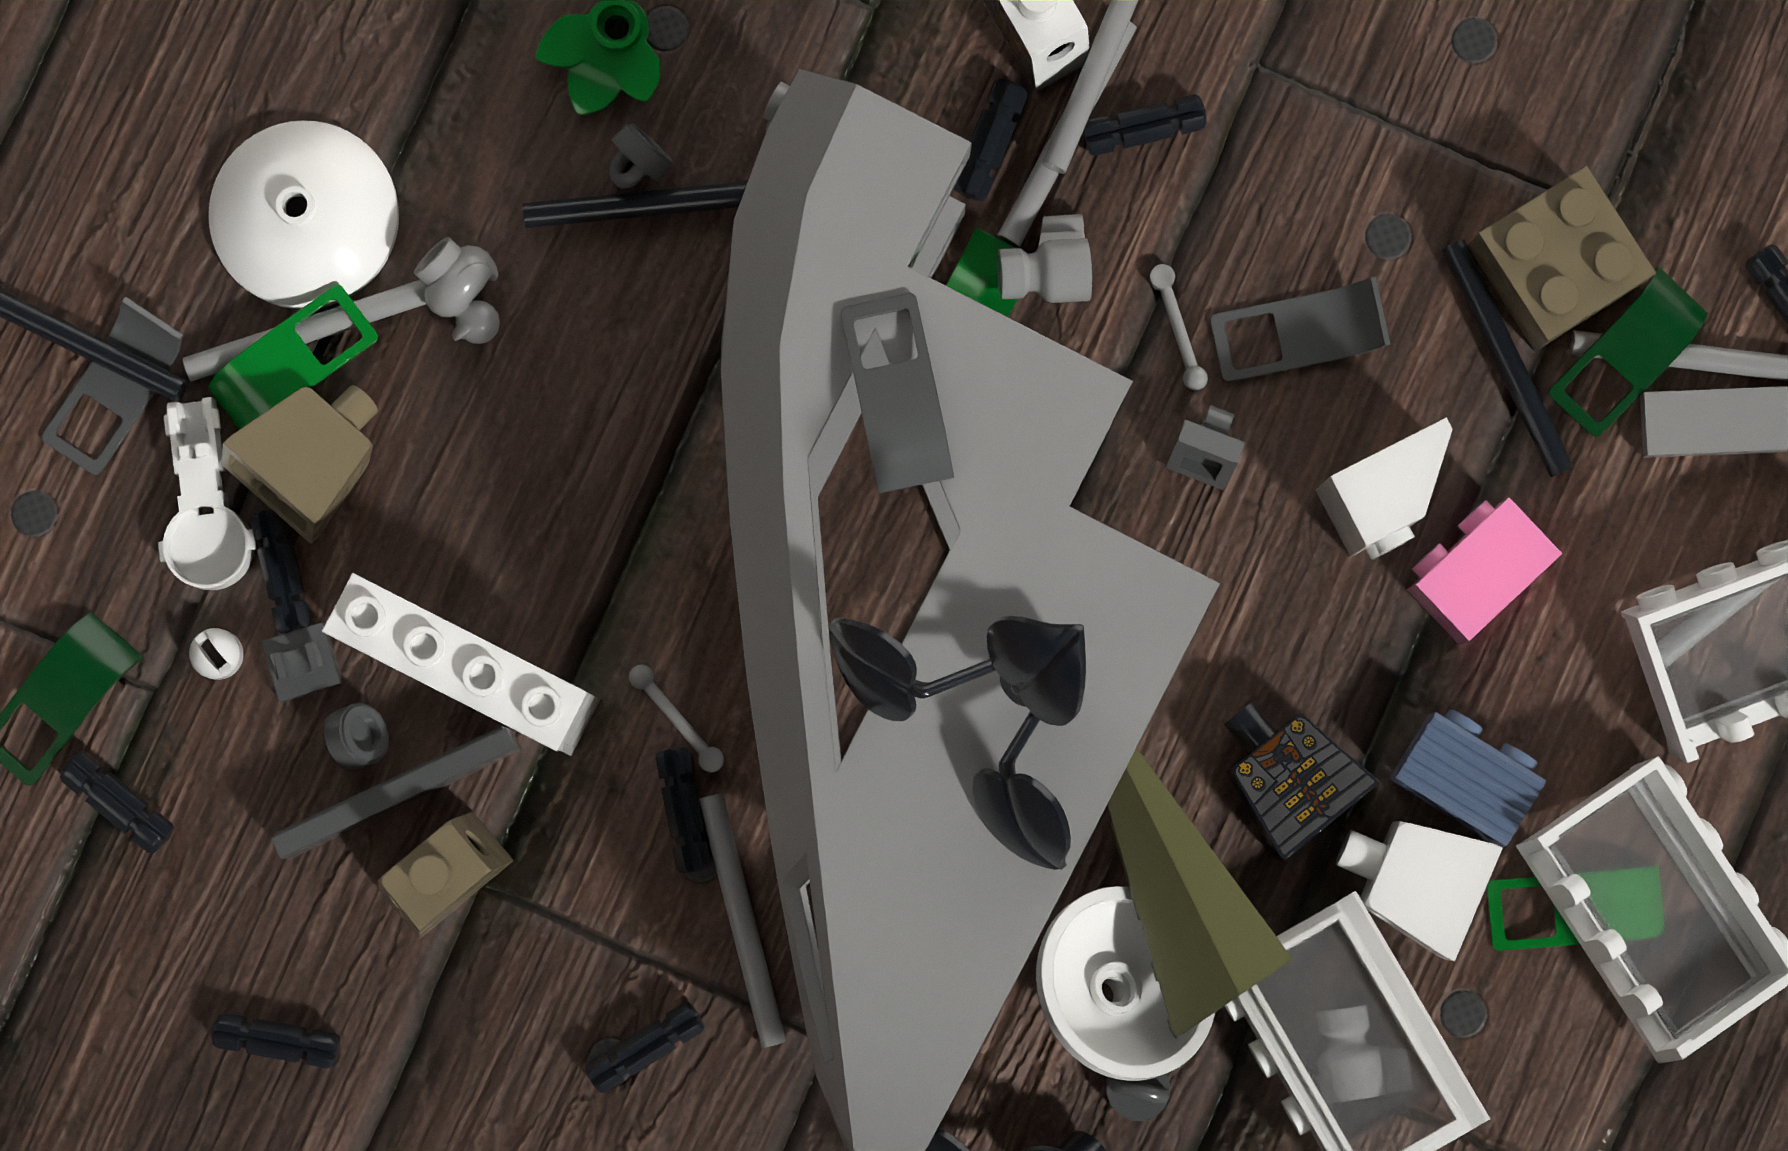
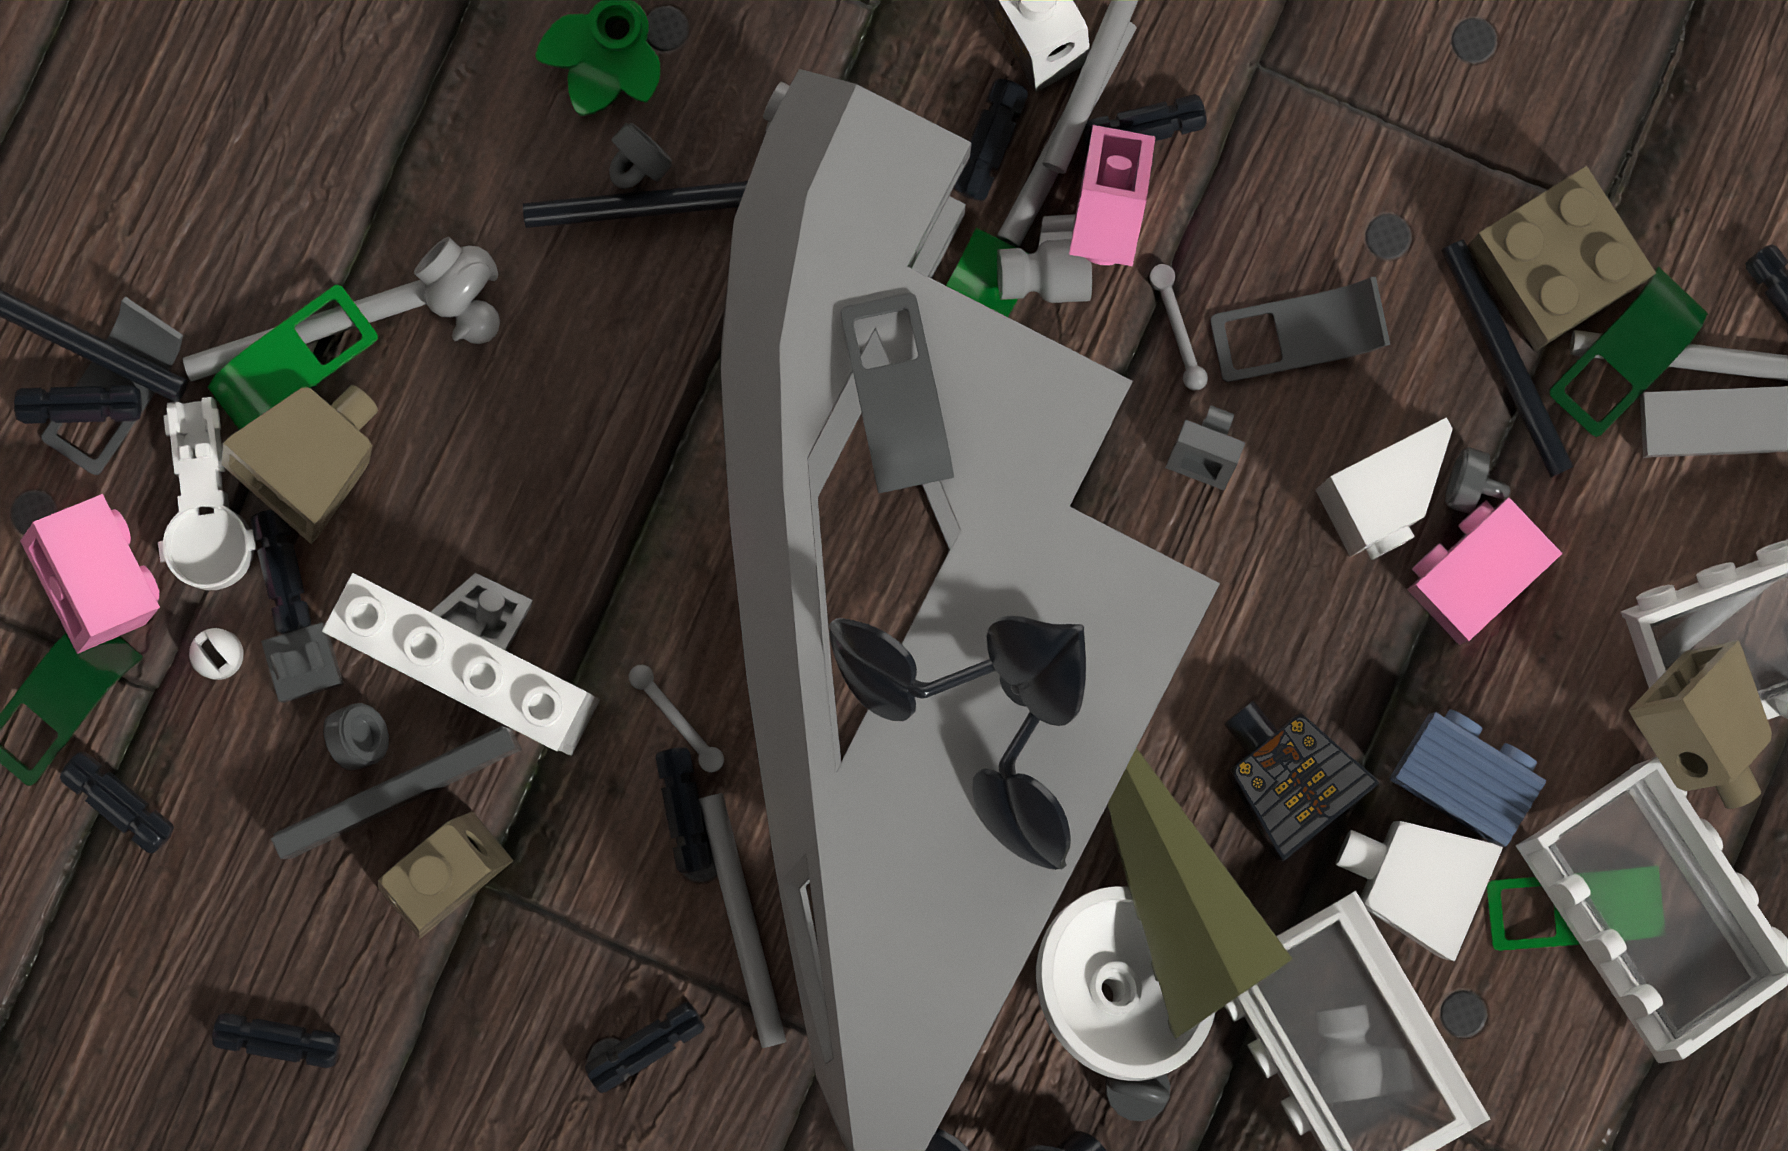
white dish [209,121,399,309] -> none
none -> black axle [14,385,142,424]
none -> bright pink brick [20,494,160,654]
none -> light grey piece [431,573,533,651]
none -> bright pink brick [1069,125,1155,266]
none -> dark grey tile [1445,447,1510,514]
none -> dark tan torso [1629,640,1772,809]

